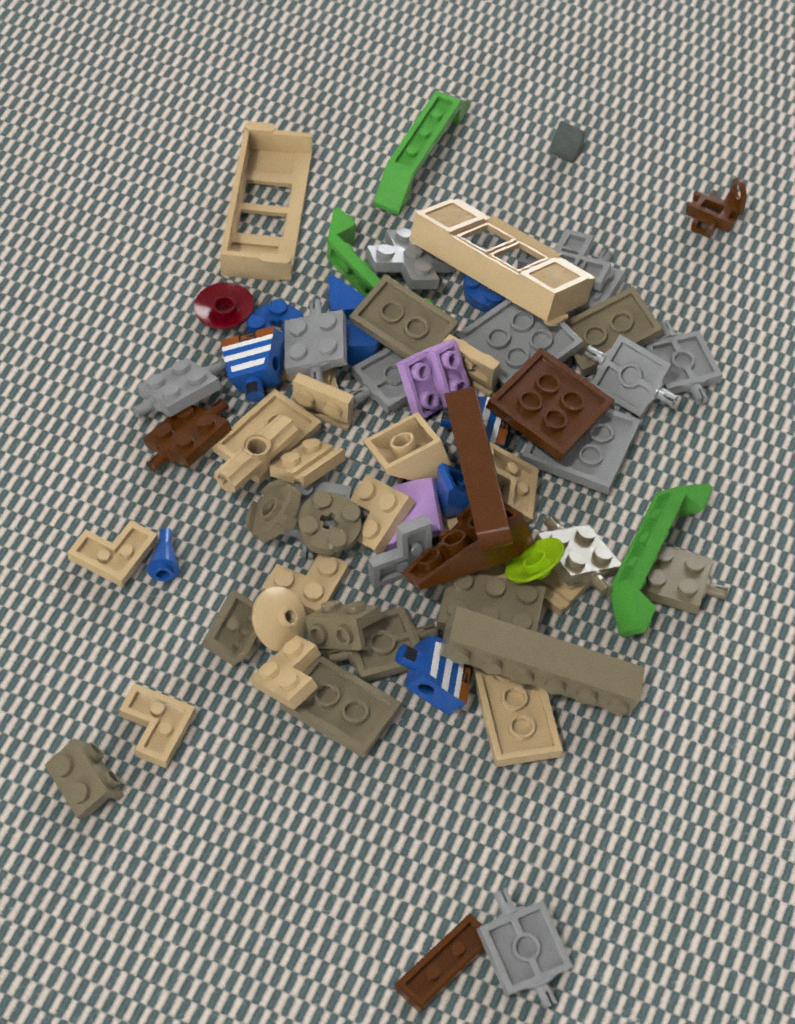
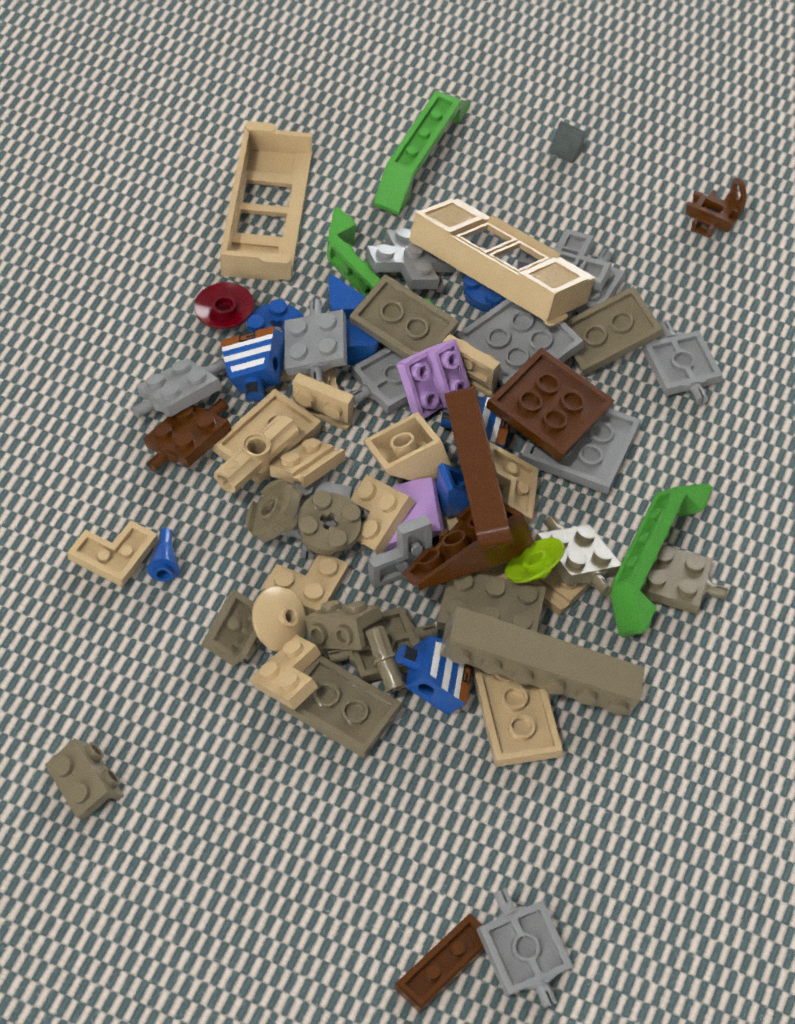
tan plate [119,683,196,768] -> none
light grey plate [584,334,678,418] -> none
none -> dark tan axle [366,626,406,694]

